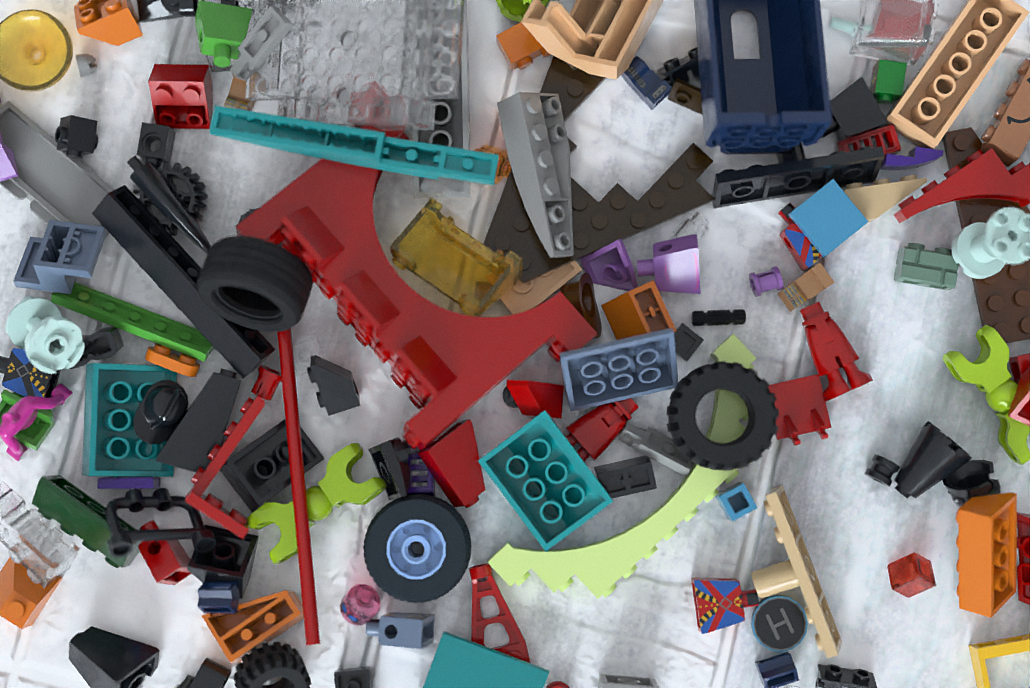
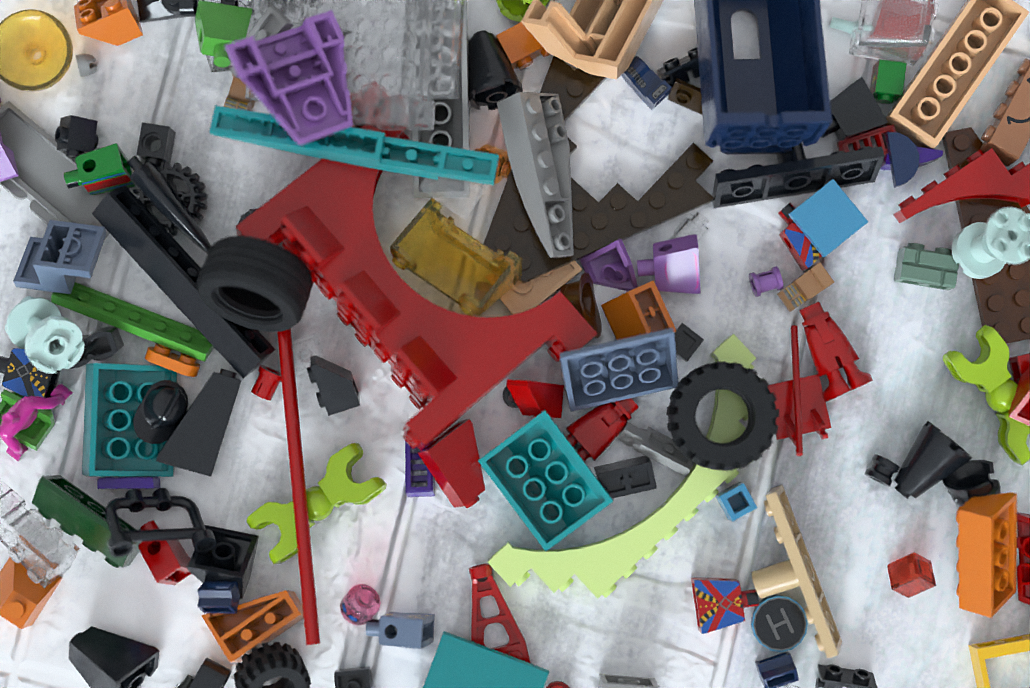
red slope [148,64,213,129] -> none
red bracket [185,396,265,539] -> none
black slope [220,419,325,513] -> none
black wheel [363,494,472,603] -> none
black slope [368,437,411,500] -> none
black axle [691,309,746,326] -> none
tan slope [843,175,927,222] -> none
none -> green torso [64,143,136,195]
none -> medium lavender wedge [225,10,353,146]
none -> black cone [469,30,523,110]
none -> red axle [791,325,803,456]
none -> dark blue tile [885,132,919,188]

